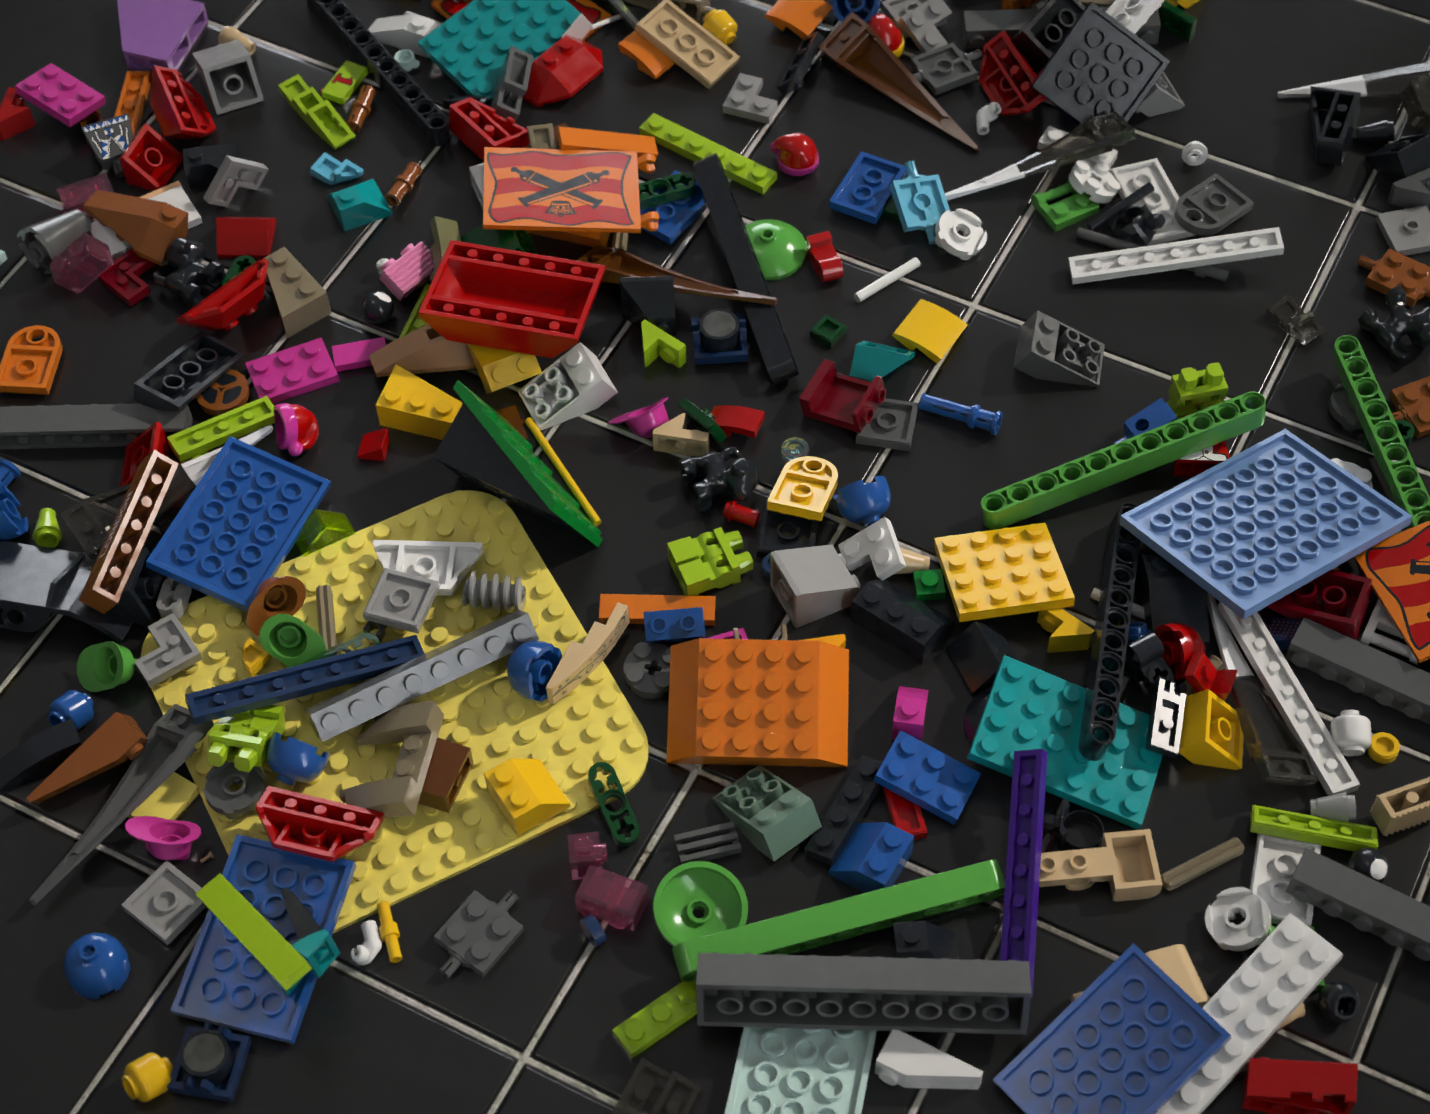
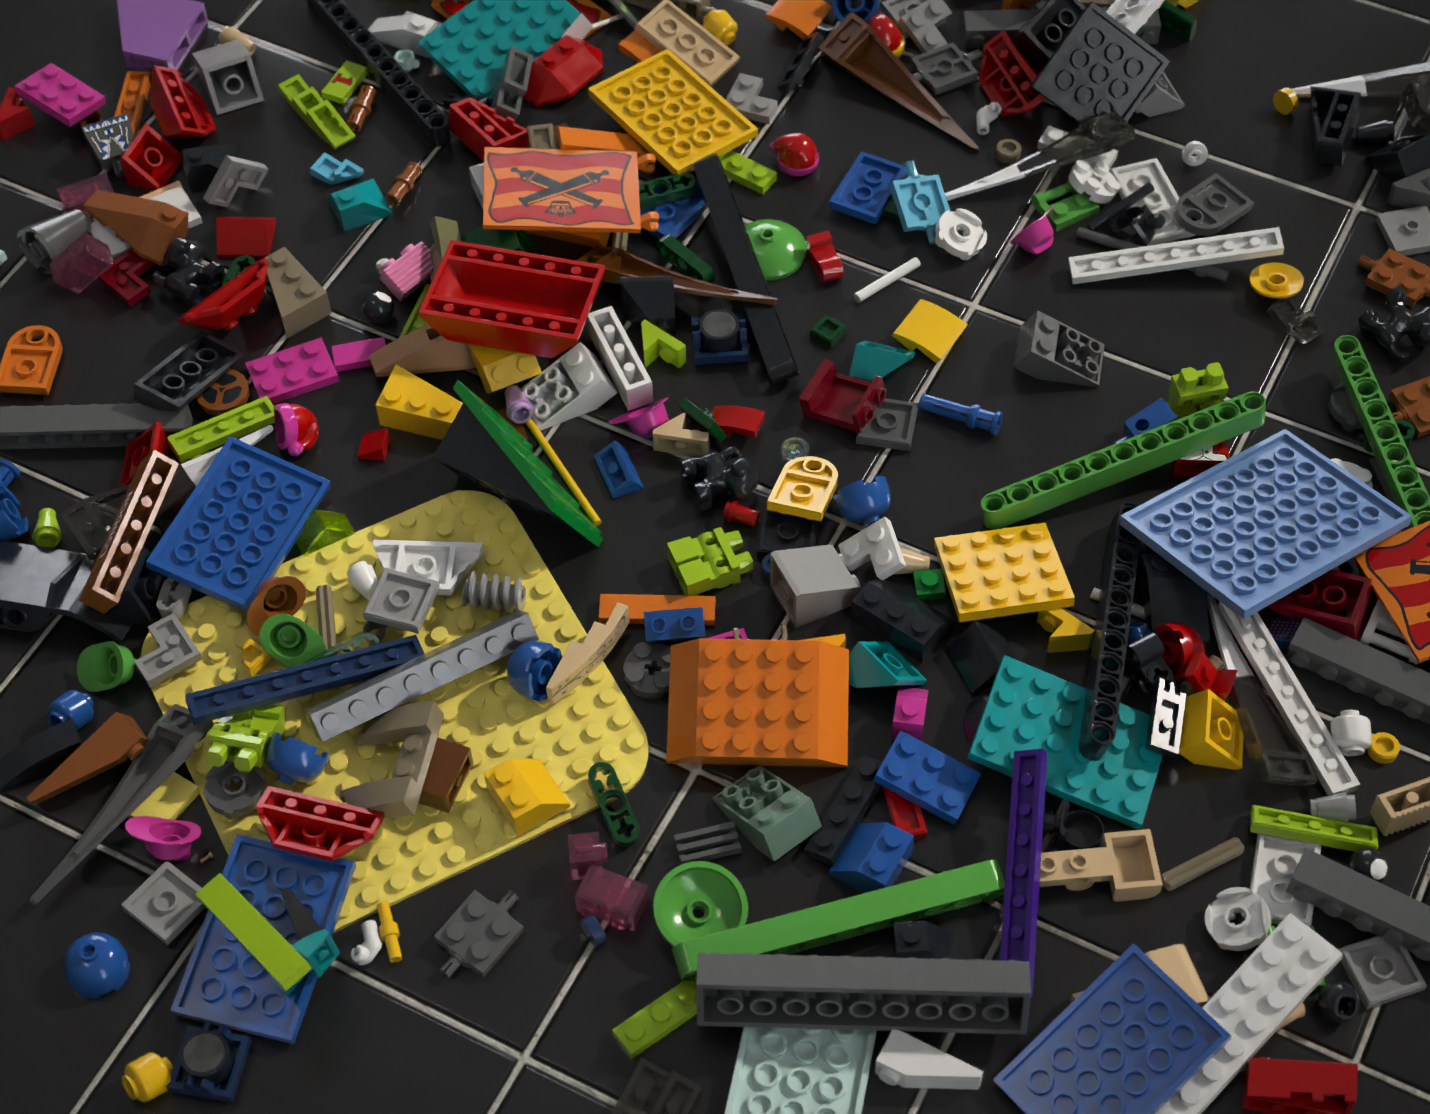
none -> white cone [347,561,378,601]
none -> lavender cone [505,385,533,423]
none -> white brick [587,306,653,411]
none -> yellow plate [588,49,758,175]
none -> blue slope [594,440,644,498]
none -> dark green beam [655,234,716,283]
none -> teal slope [849,641,927,688]
none -> dark tan tile [995,139,1021,163]
none -> dark pink piece [1010,205,1054,255]
none -> yellow dish [1250,263,1304,298]
none -> yellow tile [1273,88,1298,115]
none -> light grey tile [1338,936,1427,1009]

